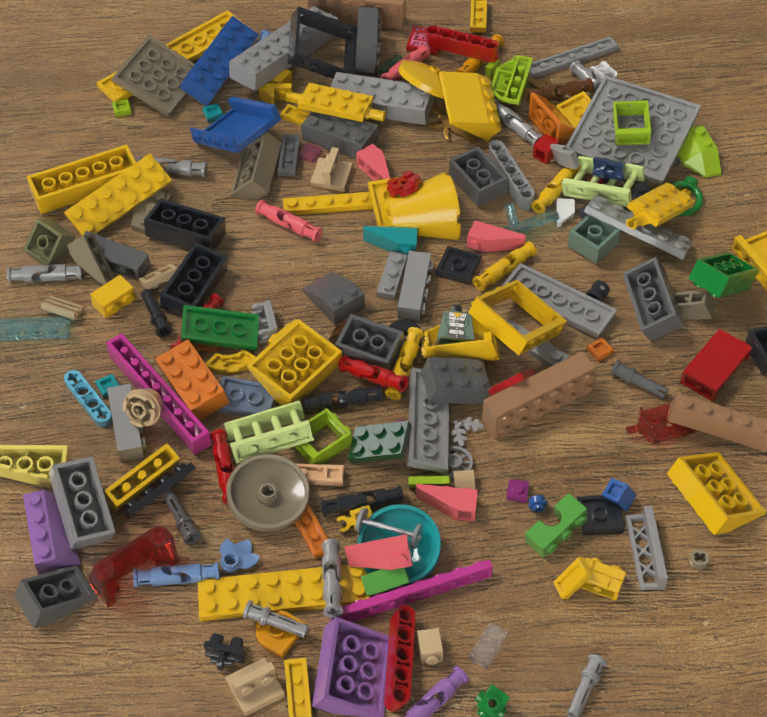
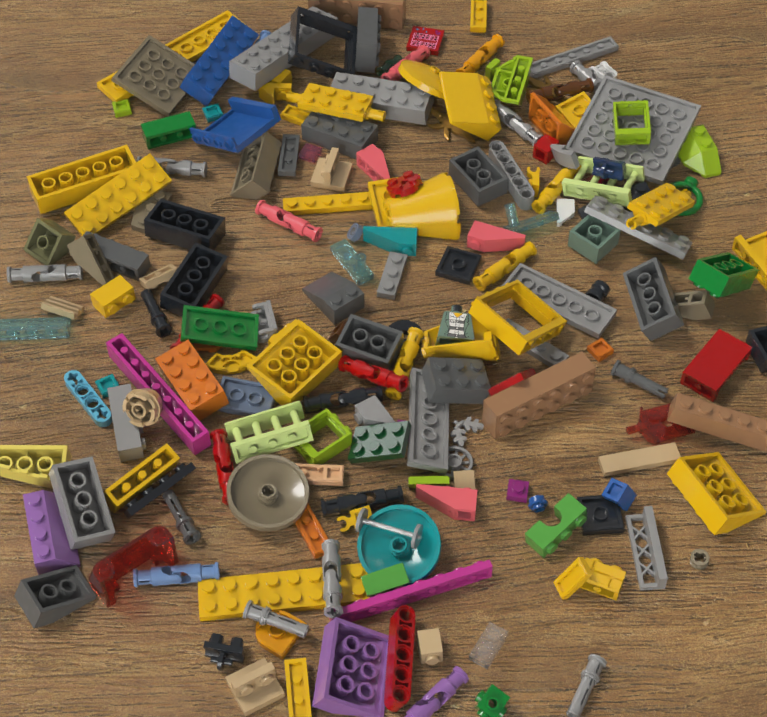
medium blue plate [220,539,260,573] -> none
coral slope [345,534,412,570] -> none
light grey brick [398,251,434,321] -> none
red beam [425,25,499,62] -> none
none -> green brick [141,111,196,150]
none -> clear light blue piece [330,239,374,286]
none -> sand blue tile [347,223,363,242]
none -> light grey slope [354,395,395,426]
none -> yellow plate [526,167,540,197]
none -> tan tile [598,442,681,477]

